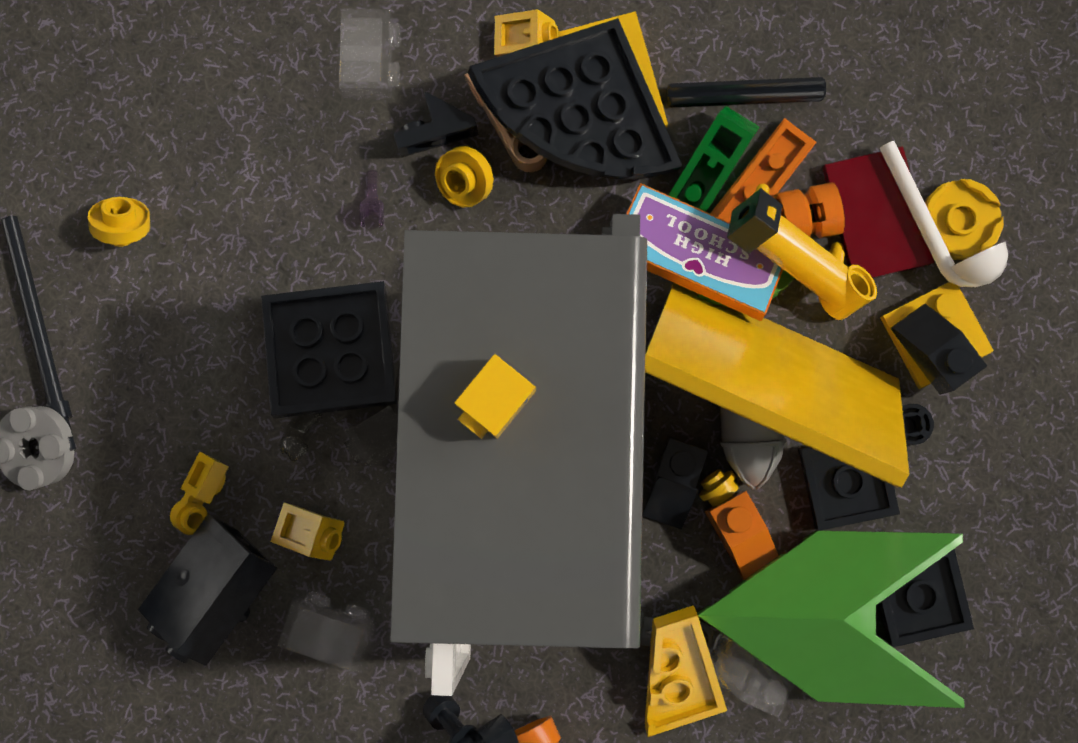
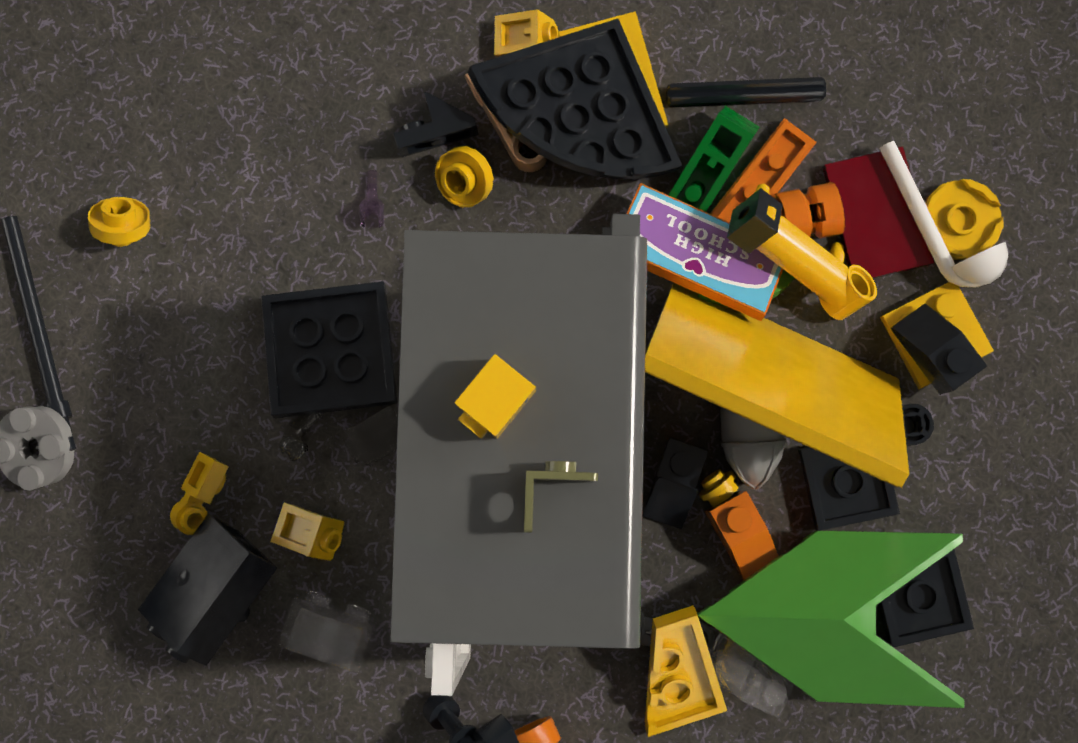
clear brick [339,9,401,99] -> none
none -> olive bracket [524,461,598,533]

